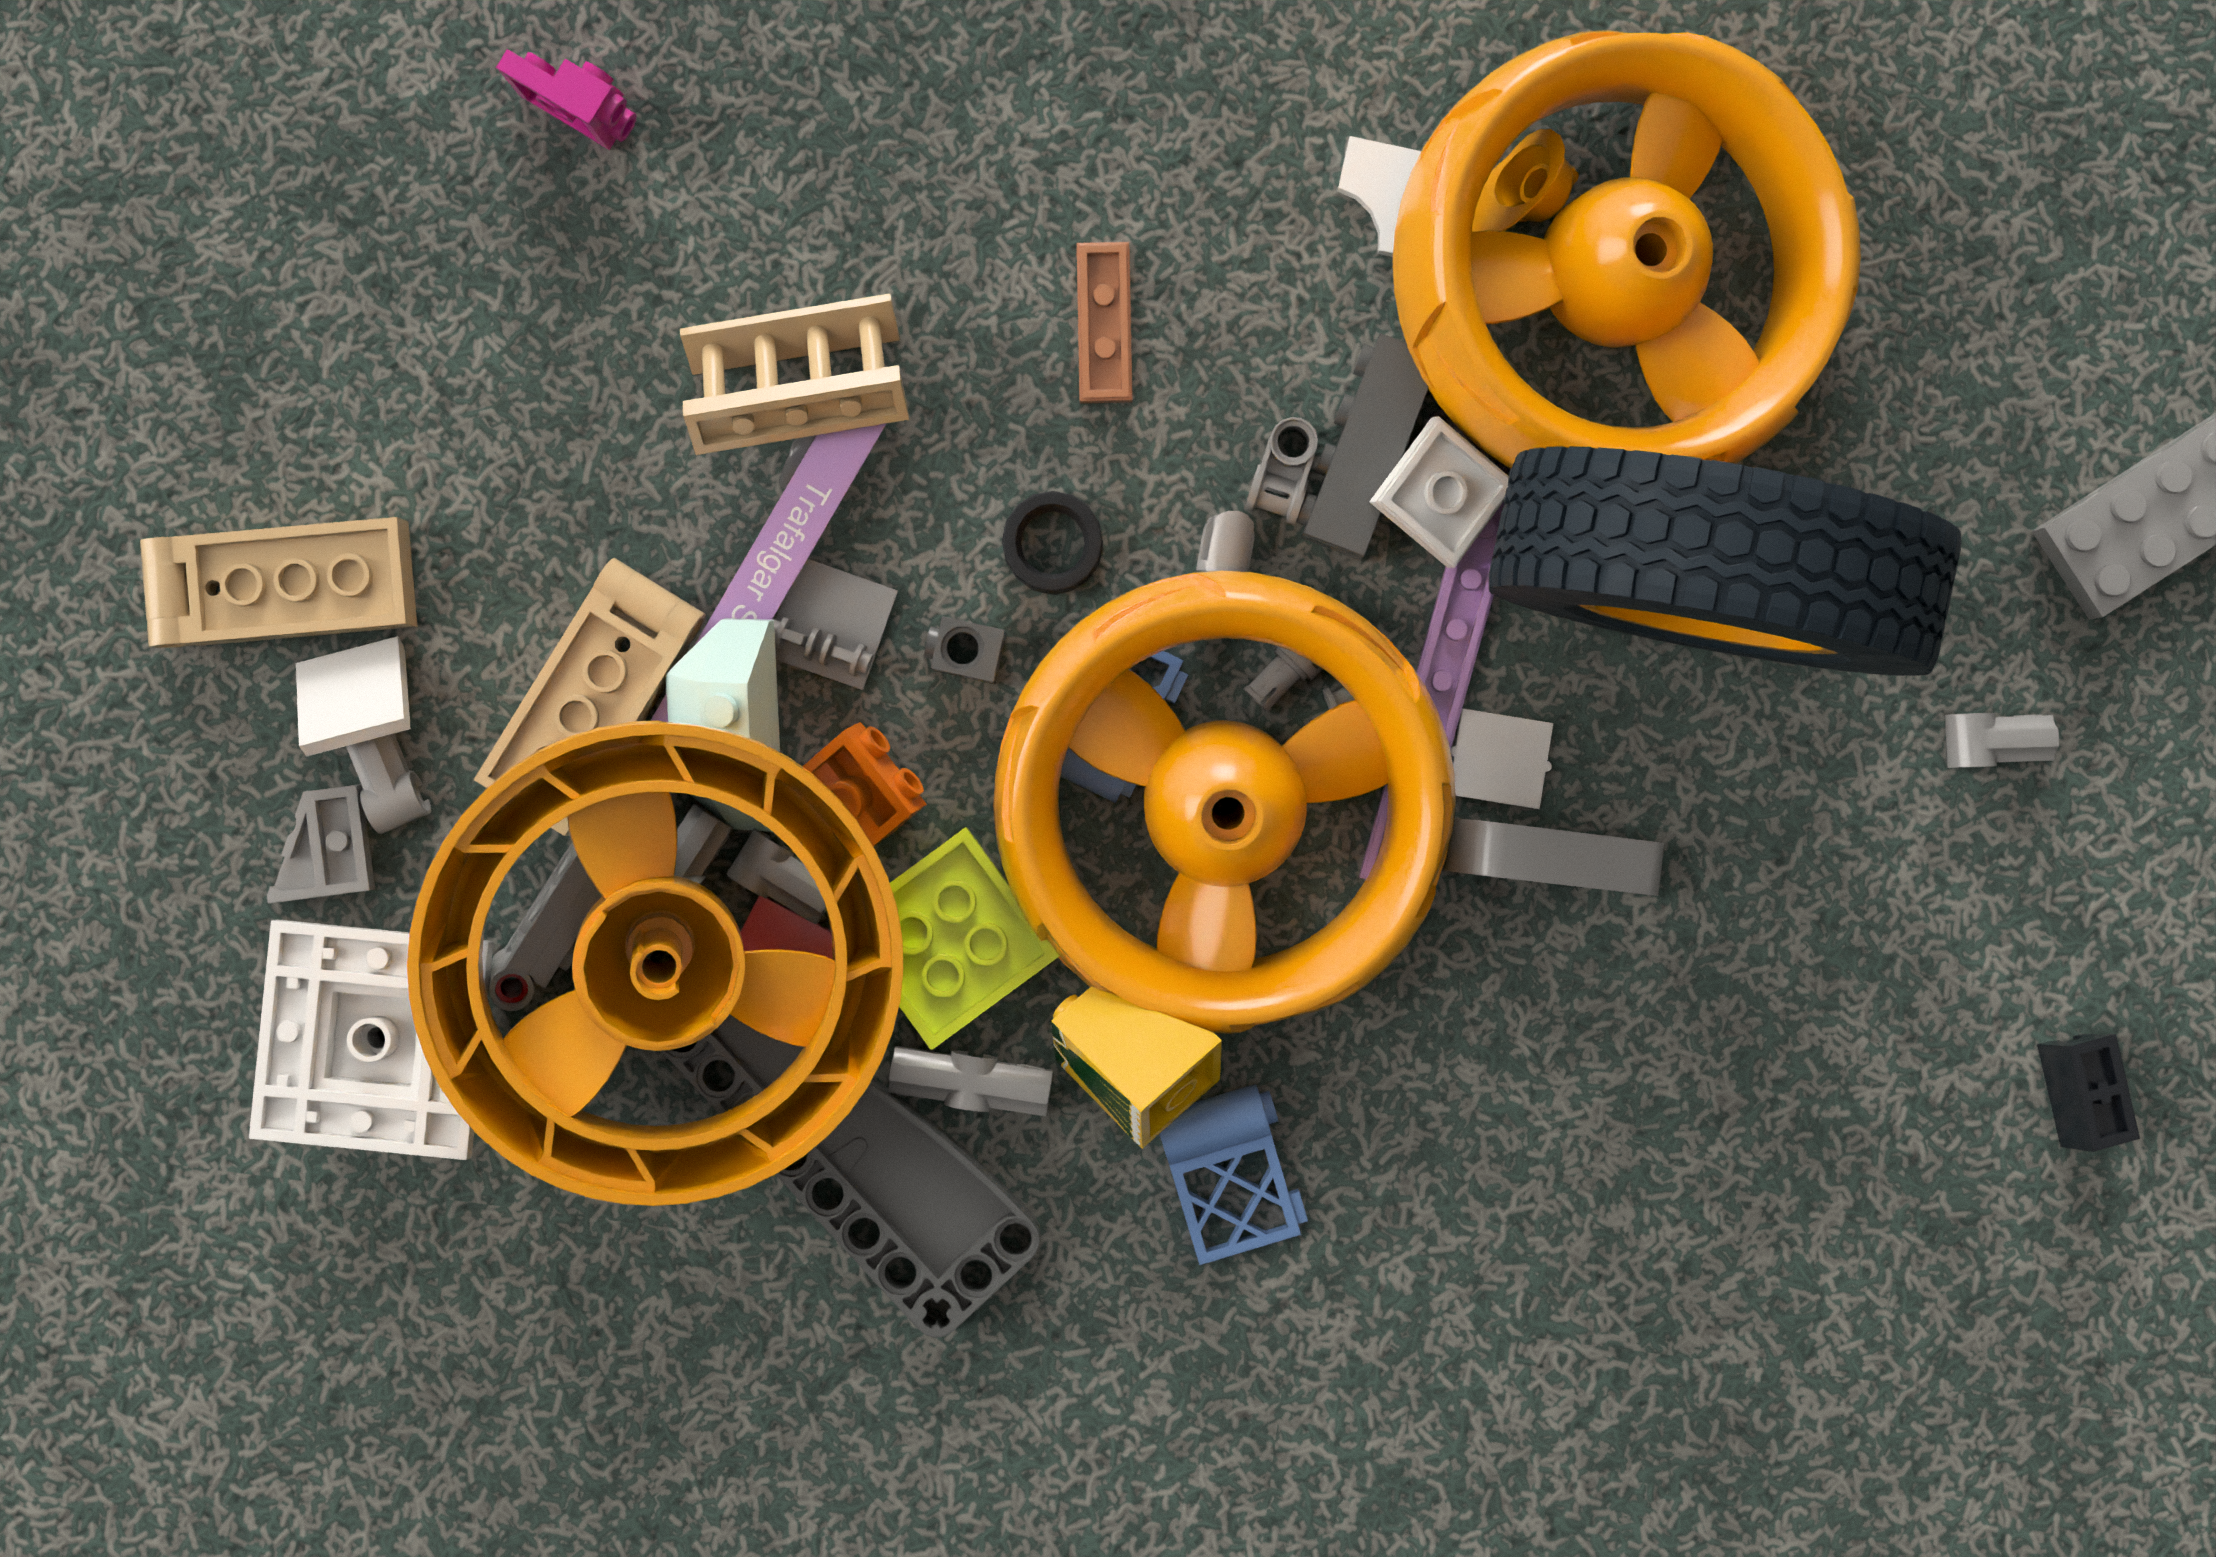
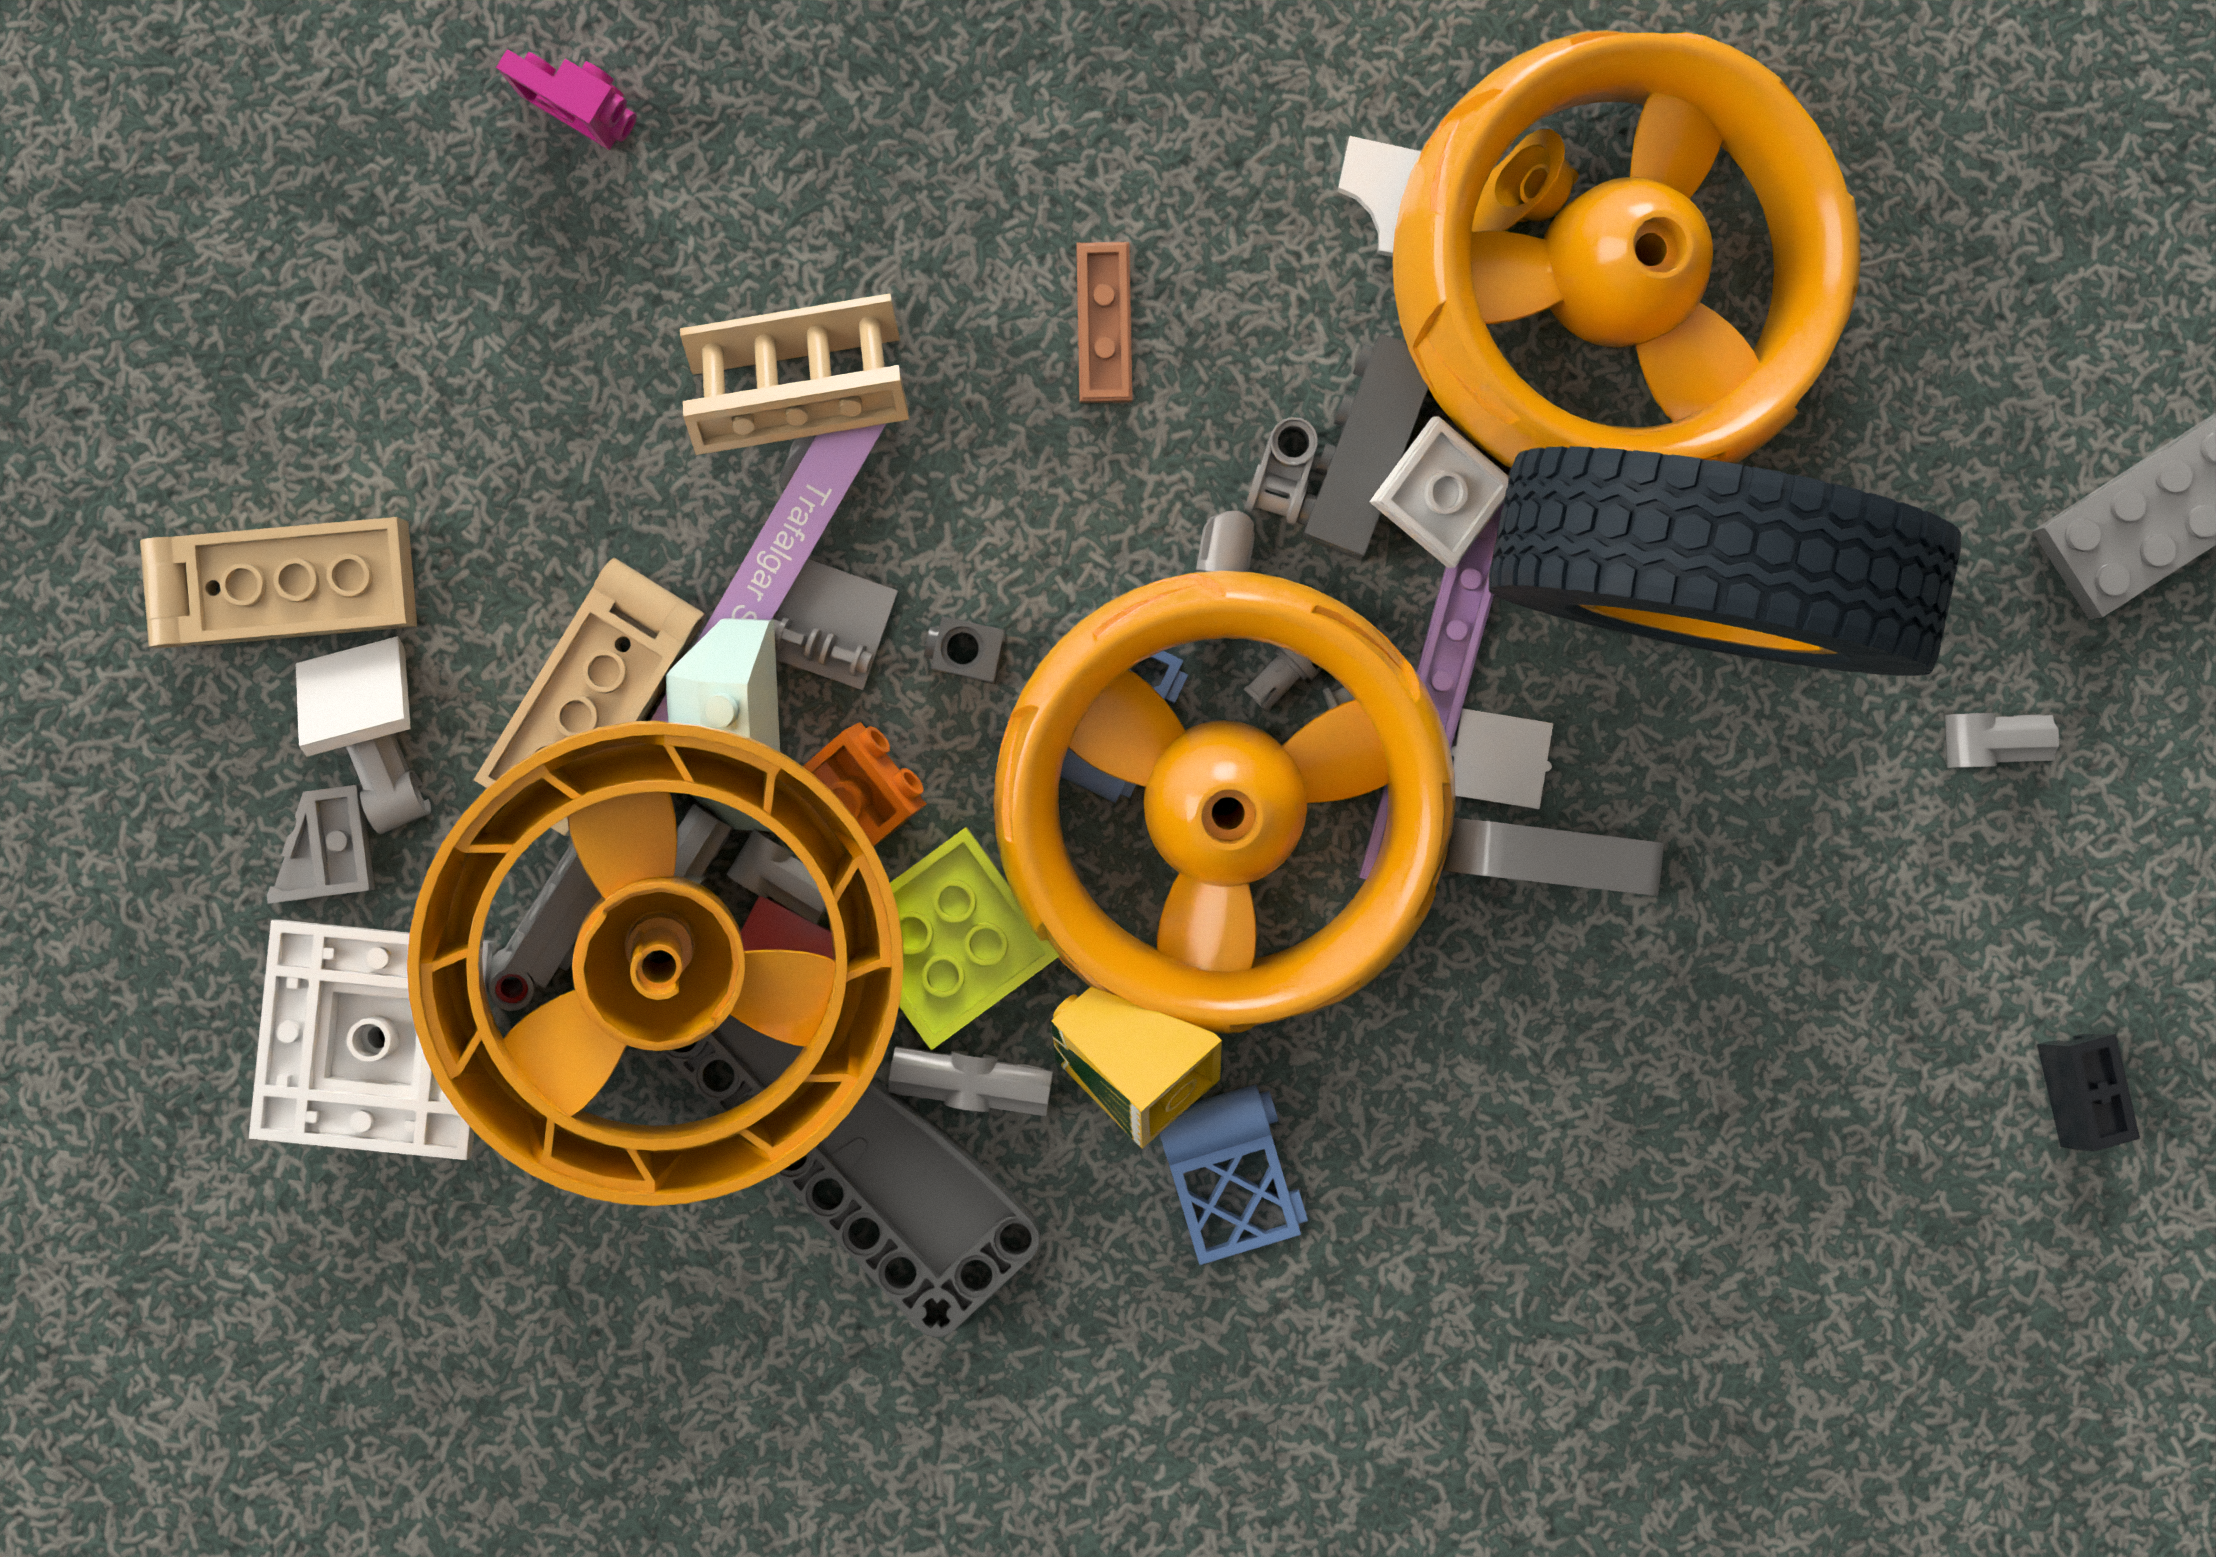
black tyre [1002,491,1103,595] -> none

